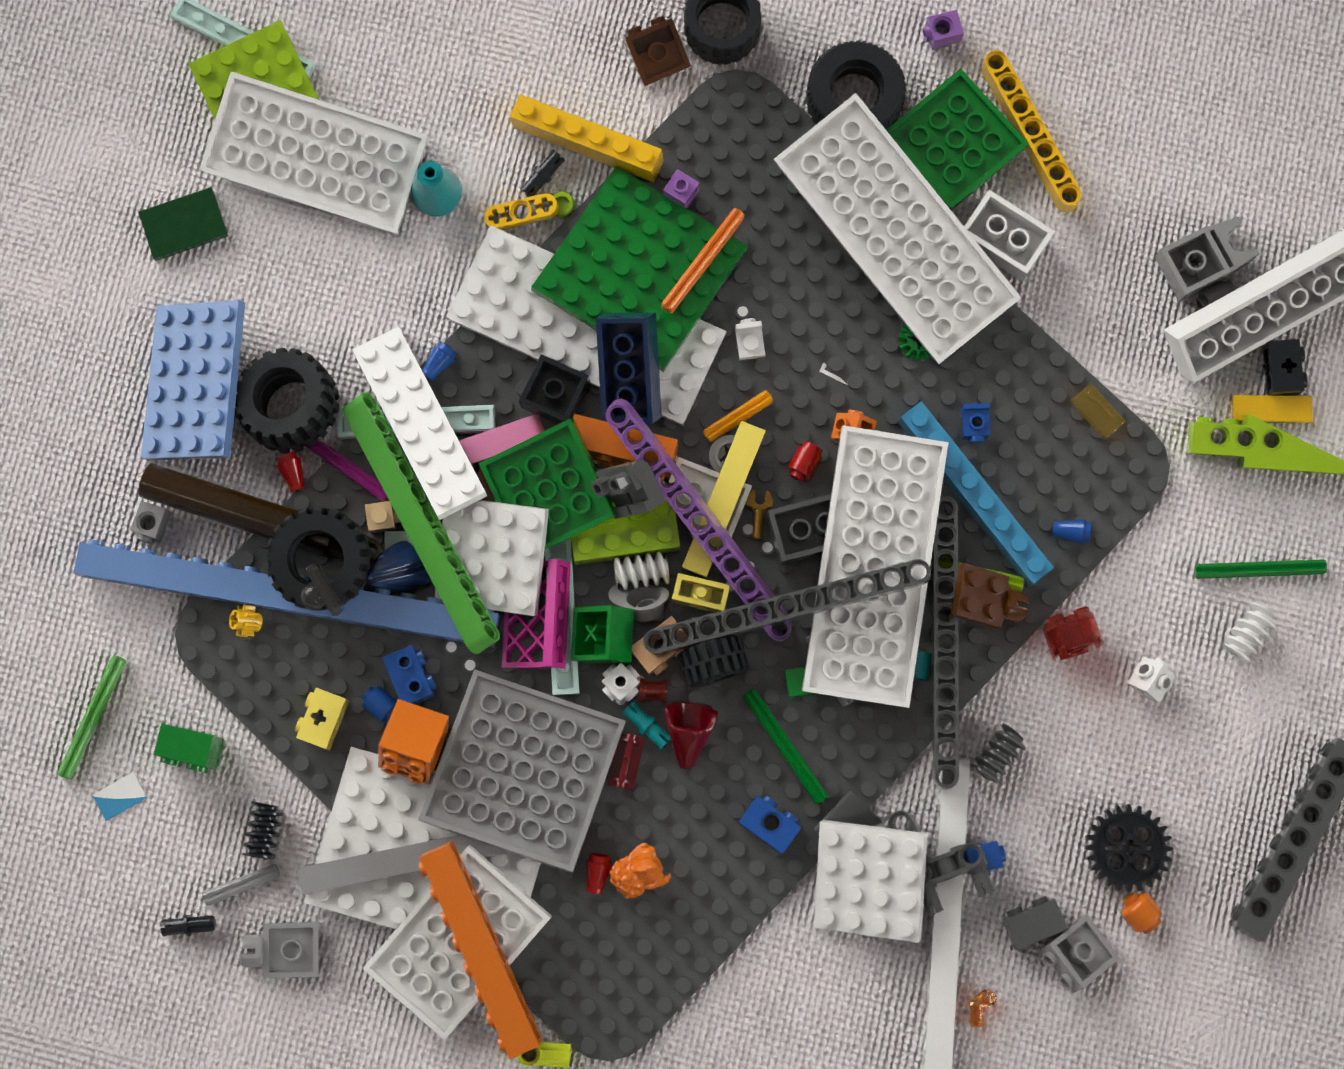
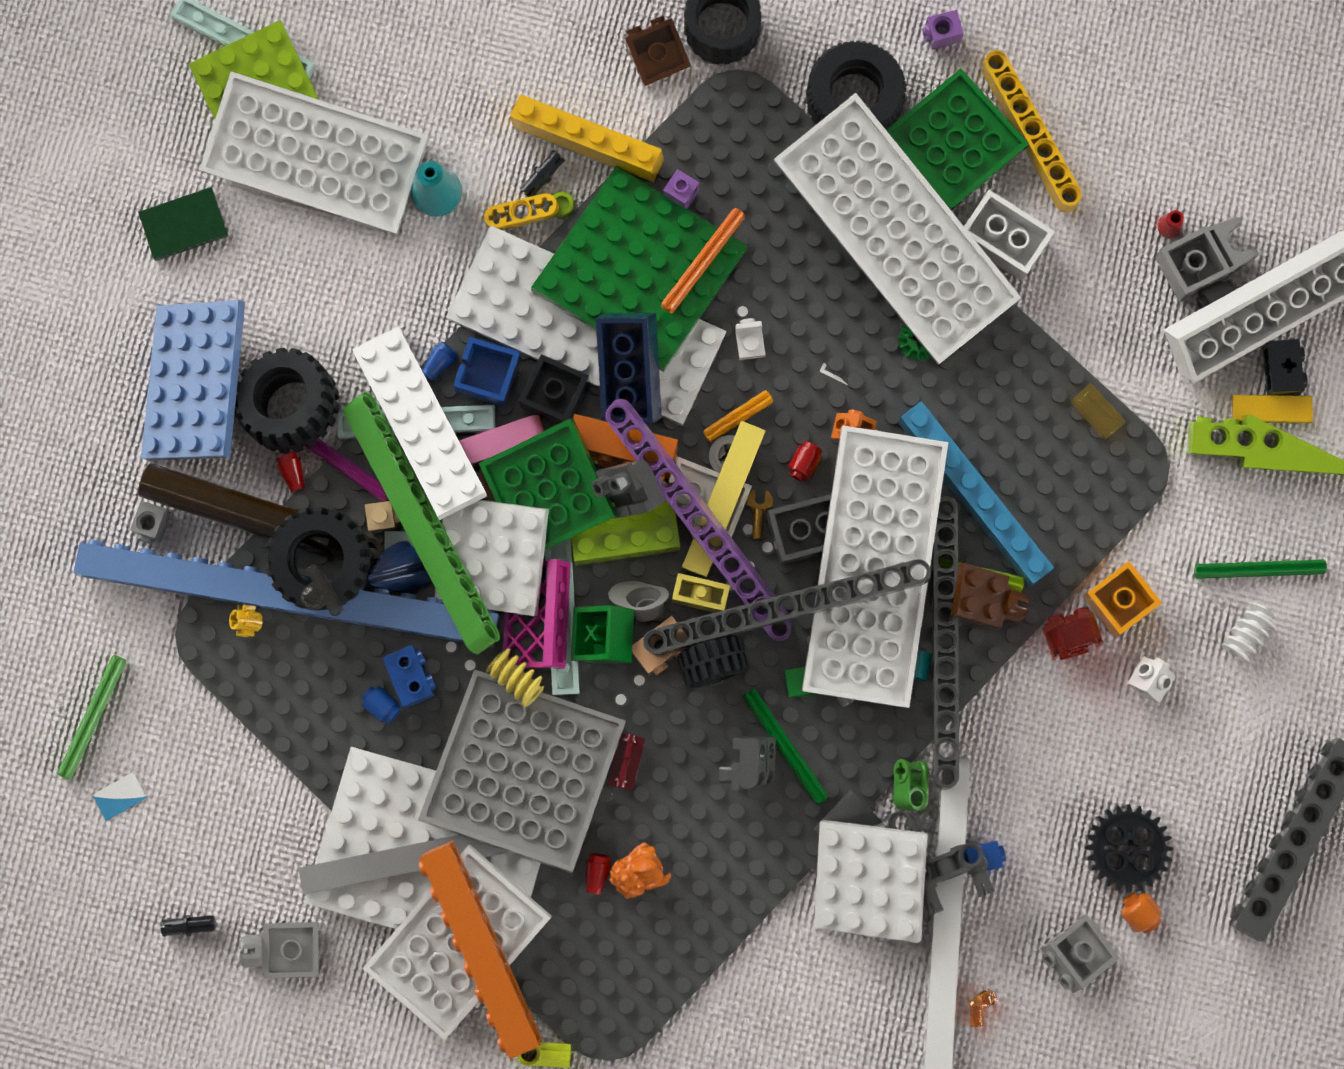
green brick [153,723,224,773] -> none
light grey axle [202,864,280,905] -> none
black piece [241,801,285,860] -> none
light yellow brick [295,688,349,751] -> none
orange brick [378,699,449,785] -> none
white brick [602,663,640,703] -> none
white piece [613,552,670,590] -> none
teal pin [622,701,671,750] -> none
clear red bush [639,678,667,703] -> none
dark red hat [665,701,718,769] -> none
blue brick [738,795,802,855] -> none
blue brick [960,403,991,444] -> none
dark grey piece [970,723,1027,784] -> none
dark grey brick [1002,896,1068,950] -> none
blue cone [1052,519,1092,545] -> none
none -> blue piece [453,337,522,408]
none -> light yellow piece [486,648,544,707]
none -> dark grey hips [719,736,776,790]
none -> bright green piece [893,759,929,811]
none -> light orange brick [1082,561,1162,638]
none -> red cone [1157,210,1184,239]

